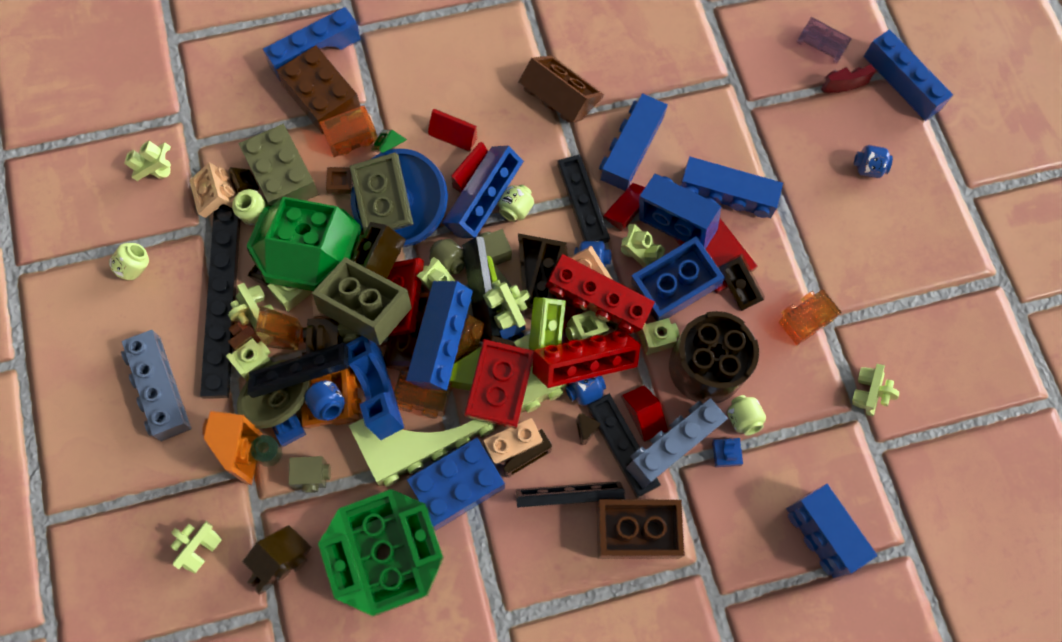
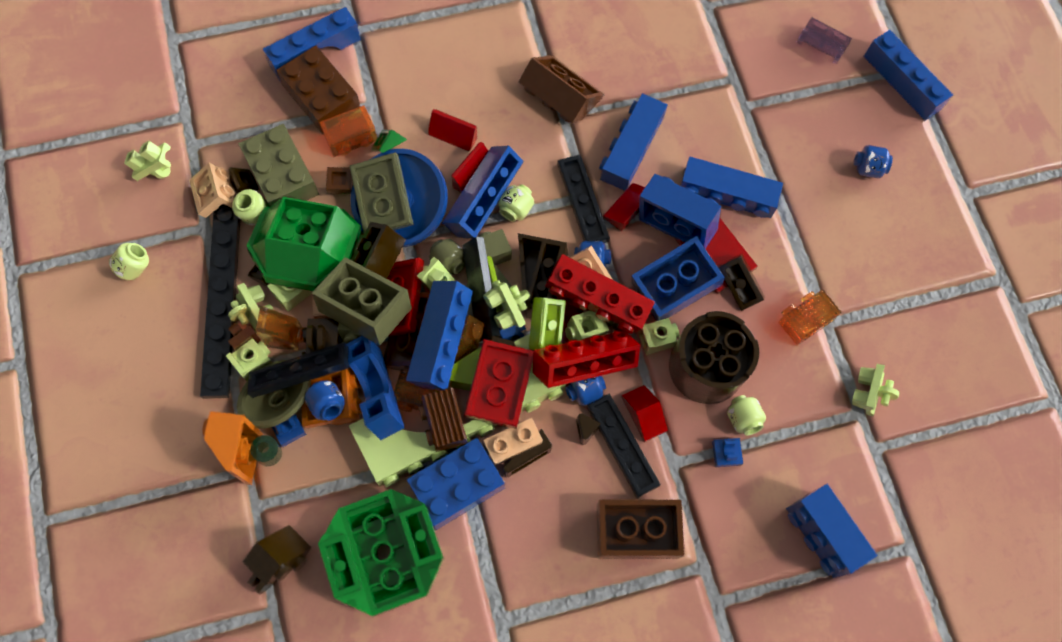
sand blue brick [121,330,192,441] -> none
yellowish green hips [170,521,222,573] -> none
olive brick [289,456,331,493] -> none
black tile [515,481,625,508] -> none
yellowish green hips [621,224,665,267] -> none
sand blue brick [626,398,728,489] -> none
dark red slope [821,64,876,93] -> none
none -> reddish brown brick [418,388,468,452]

